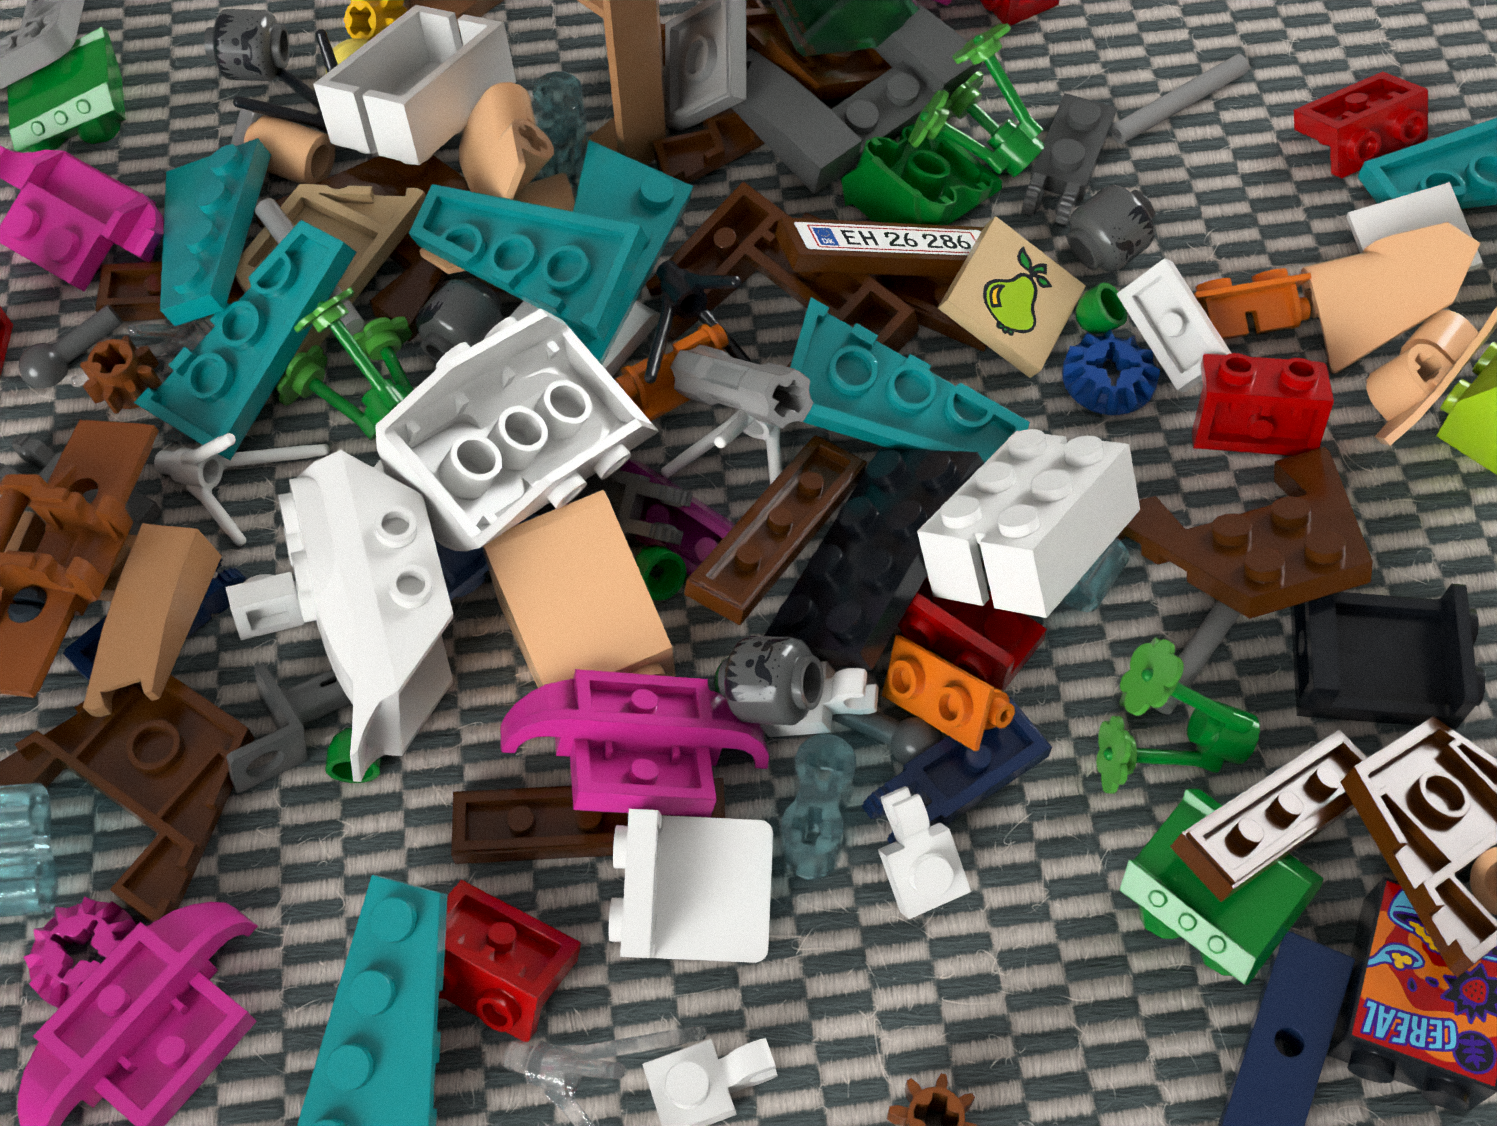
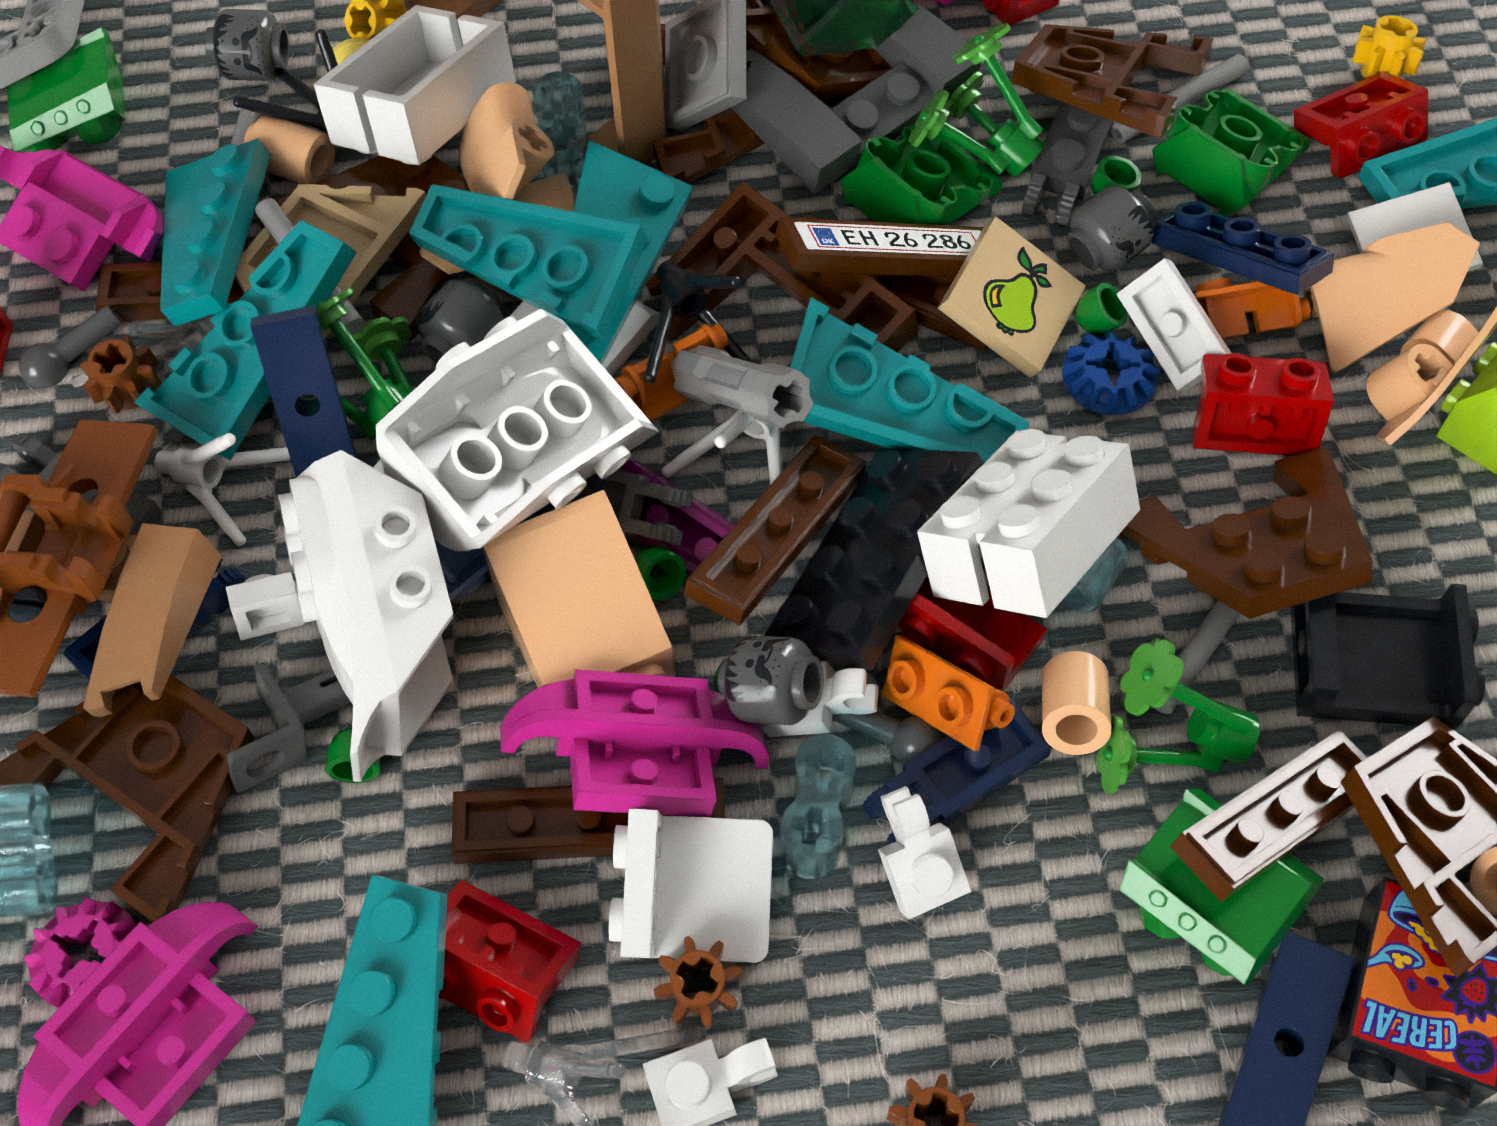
none -> dark blue tile [250,305,358,478]
none -> dark orange gear [653,936,742,1030]
none -> reddish brown wing [1012,24,1214,138]
none -> light nougat brick [1042,651,1111,755]
none -> green hinge [1091,156,1142,195]
none -> green slope [1152,87,1310,216]
none -> dark blue tile [1152,202,1335,295]
none -> yellow gear [1352,15,1426,79]

